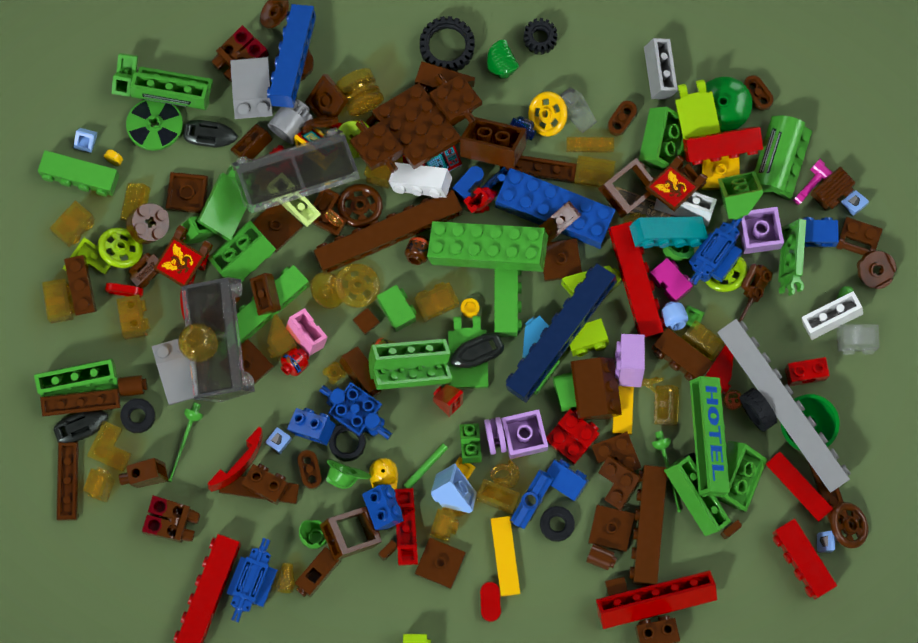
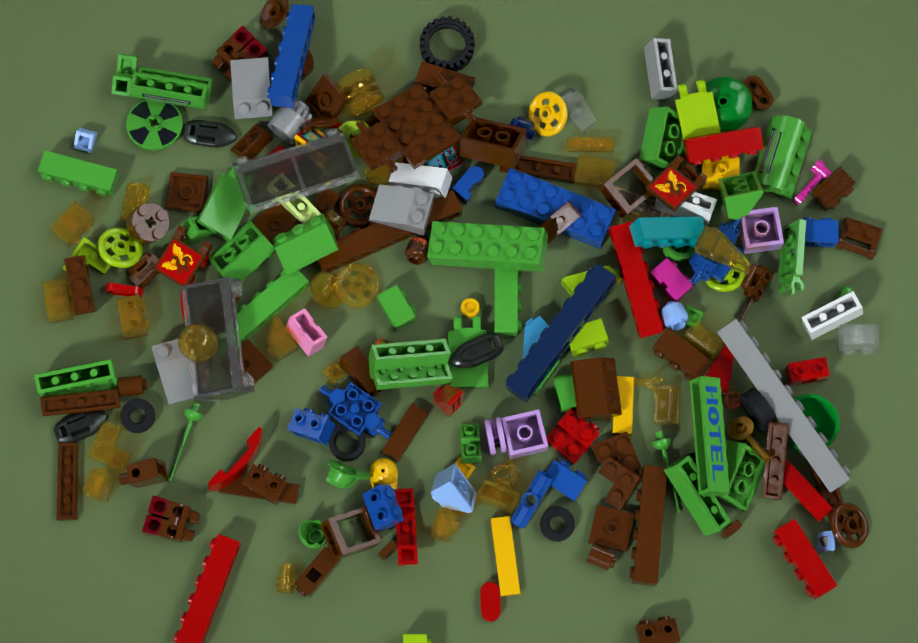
yellow tile [104,149,123,166] -> none
blue piece [227,538,278,623] -> none
reddish brown slope [250,273,281,316] -> none
light blue slope [265,427,292,454] -> none
red head [281,348,309,376] -> none
reddish brown plate [298,450,322,489] -> none
reddish brown tile [353,308,380,335] -> none
bright green bar [403,443,448,488] -> none
clear yellow brick [415,282,459,322] -> none
reddish brown plate [415,538,466,589] -> none
red animal [464,187,498,213] -> none
blue hose [481,167,508,189] -> none
green hair [487,40,519,79] -> none
black tyre [523,18,557,55] -> none
reddish brown plate [543,238,582,281] -> none
red brick [596,570,717,629] -> none
reddish brown tile [605,577,628,596] -> none
reddish brown plate [608,101,637,136] -> none
lavender brick [615,334,645,387] -> none
light blue slope [841,190,869,216] -> none
reddish brown plate [857,250,896,289] -> none
none -> bright green slope [273,213,338,275]
none -> light grey slope [369,184,434,235]
none -> reddish brown tile [381,403,428,462]
none -> clear yellow slope [695,226,750,275]
none -> pearl gold piece [727,416,771,463]
none -> reddish brown tile [762,421,789,500]

